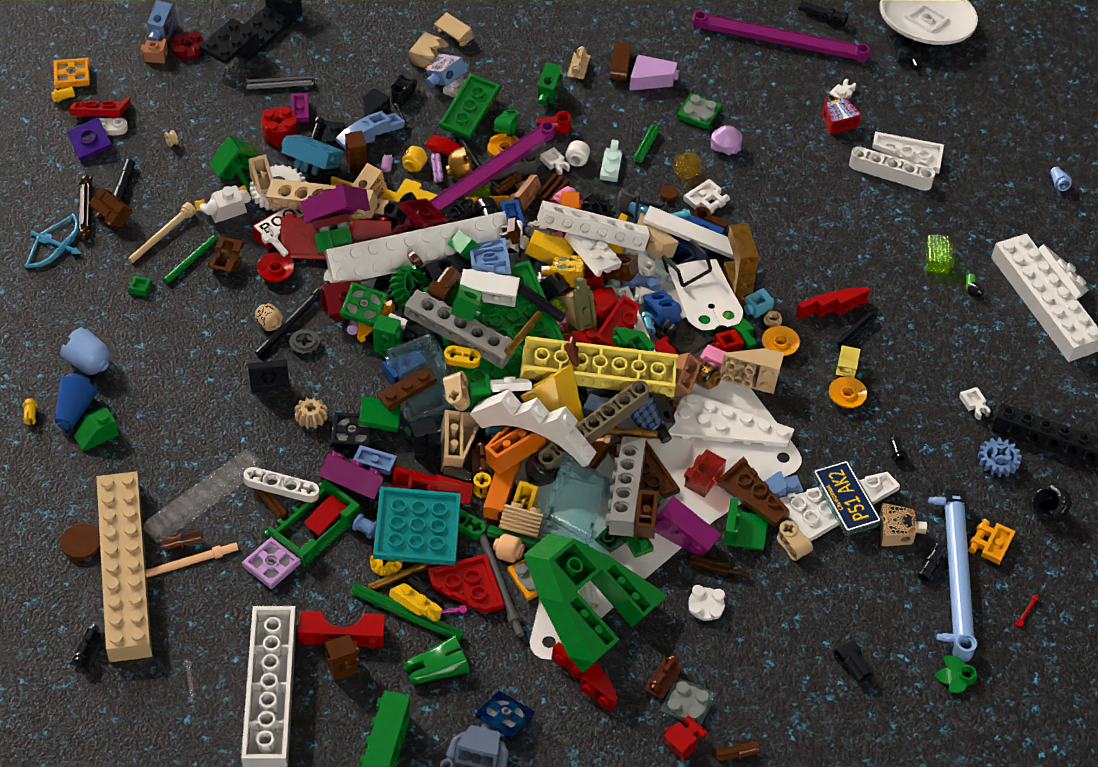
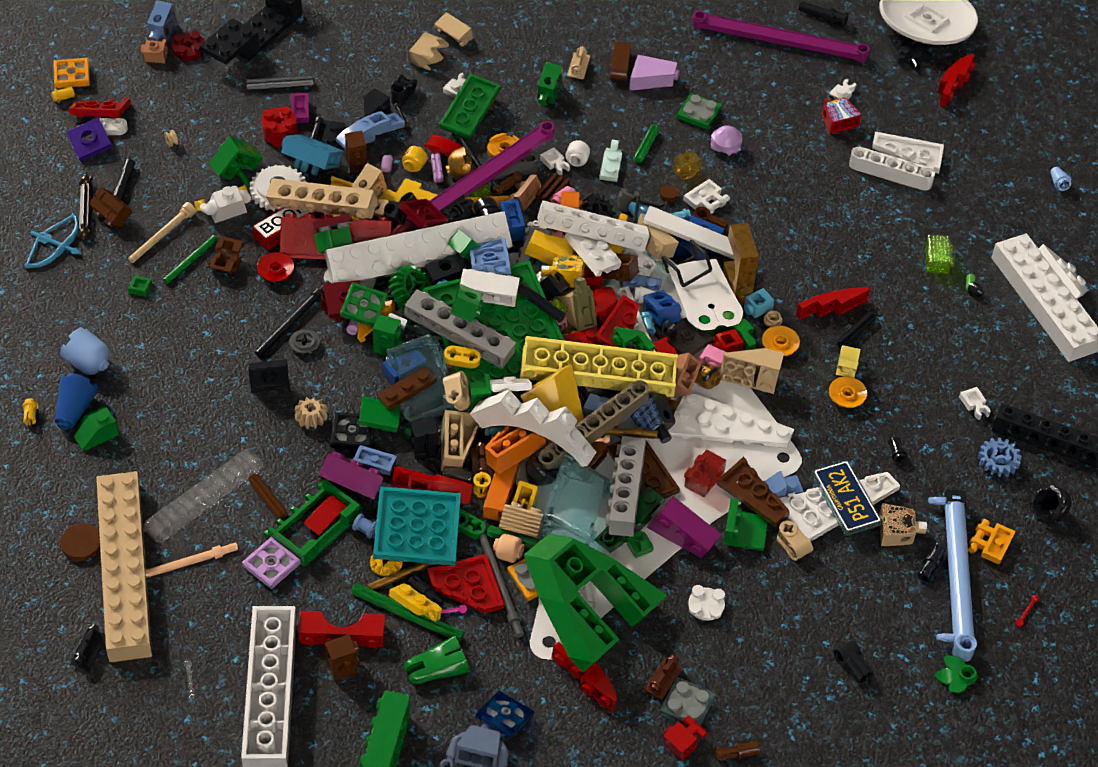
reddish brown axle [161,530,203,551] -> none
white beam [244,467,319,502] -> none
tan slope [248,154,273,194] -> none
tan head [255,303,283,331] -> none
white bar [261,226,288,257] -> none
magenta wedge [301,183,370,224] -> none
reddish brown tile [407,250,424,268] -> none
medium blue torso [425,54,468,88] -> none
reddish brown piece [427,267,461,303] -> none
green piece [494,109,519,135] -> none
reddish brown tile [500,218,521,244] -> none
pearl gold bar [504,311,543,355] -> none
white bar [510,220,529,253] -> none
red piece [536,111,571,134] -> none
copper bar [564,337,579,367] -> none
reddish brown brick [634,489,659,539] -> none
dark brown axle [688,553,750,579] -> none
none -> red slope [938,54,976,107]

